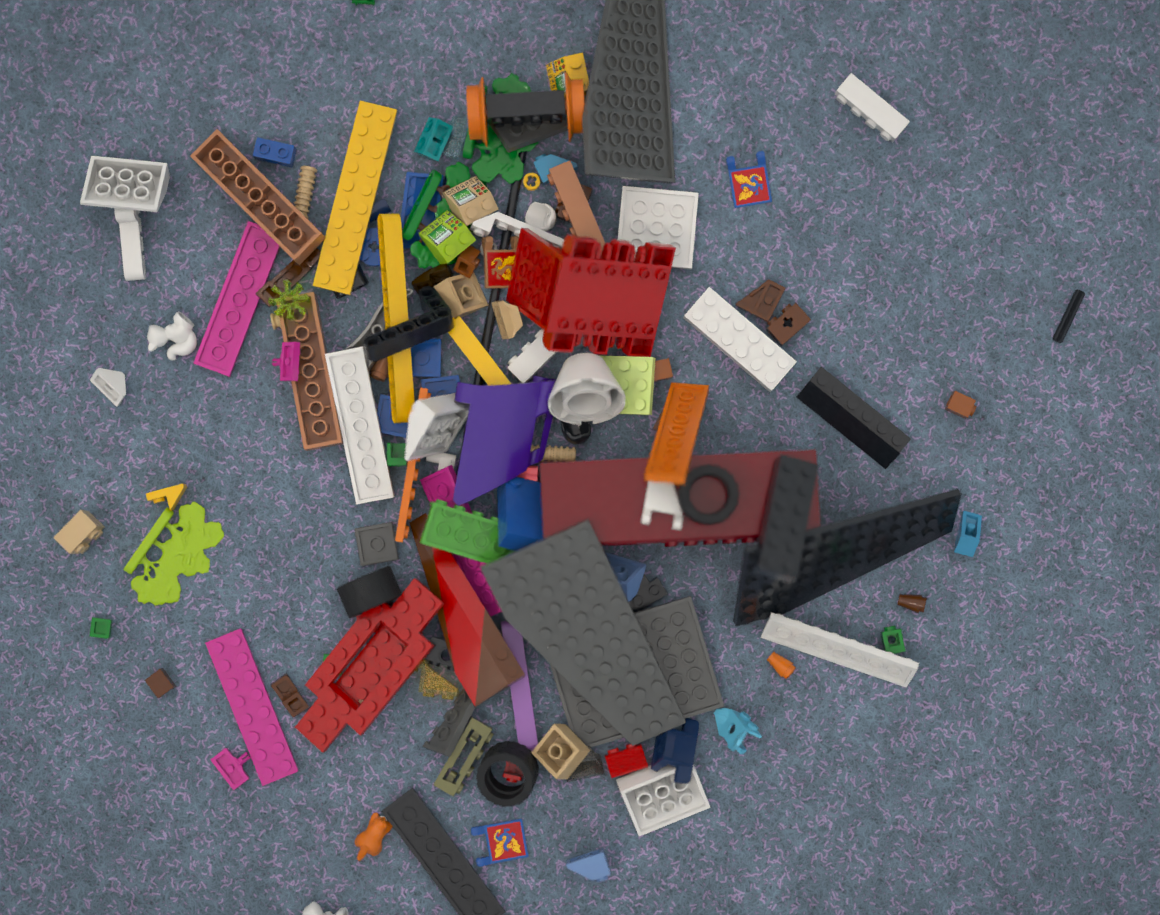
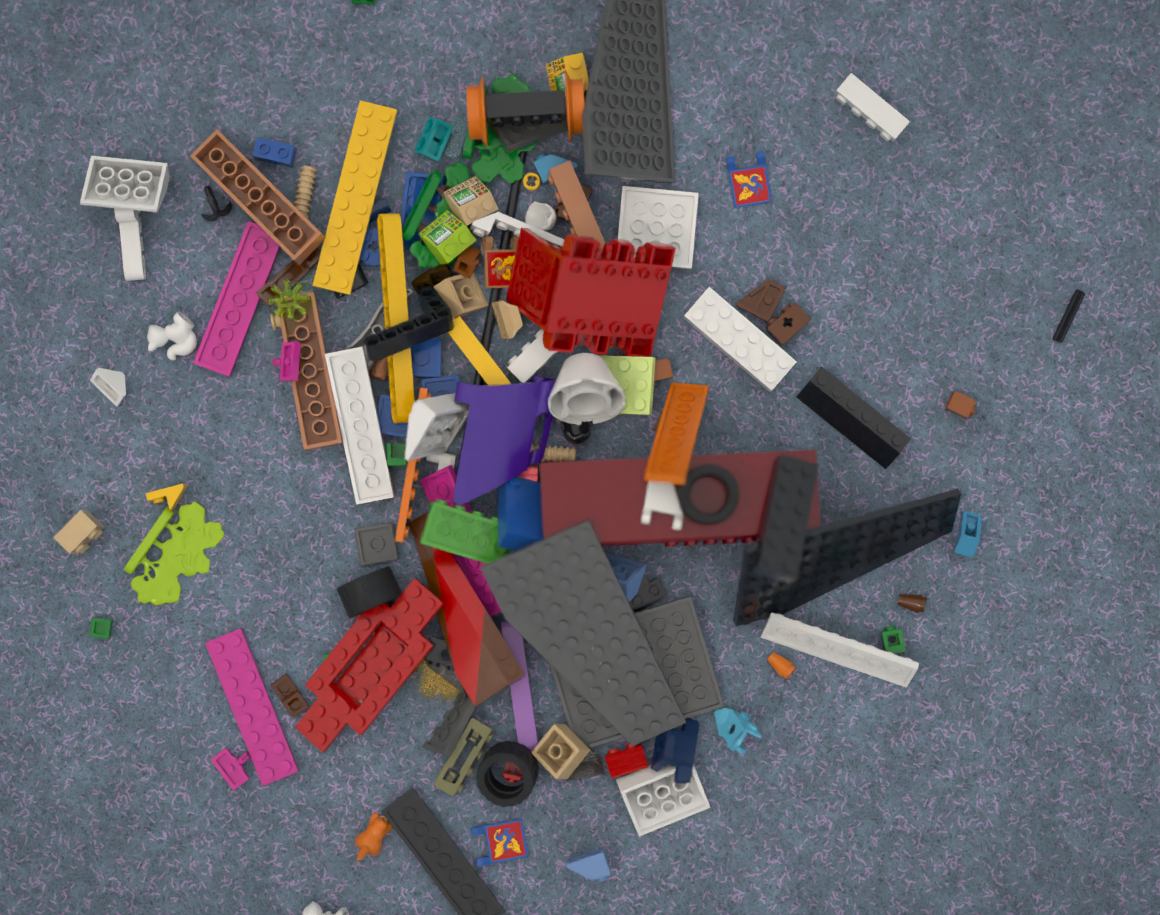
reddish brown panel [145,668,177,698] -> none
none -> black piece [201,186,232,222]

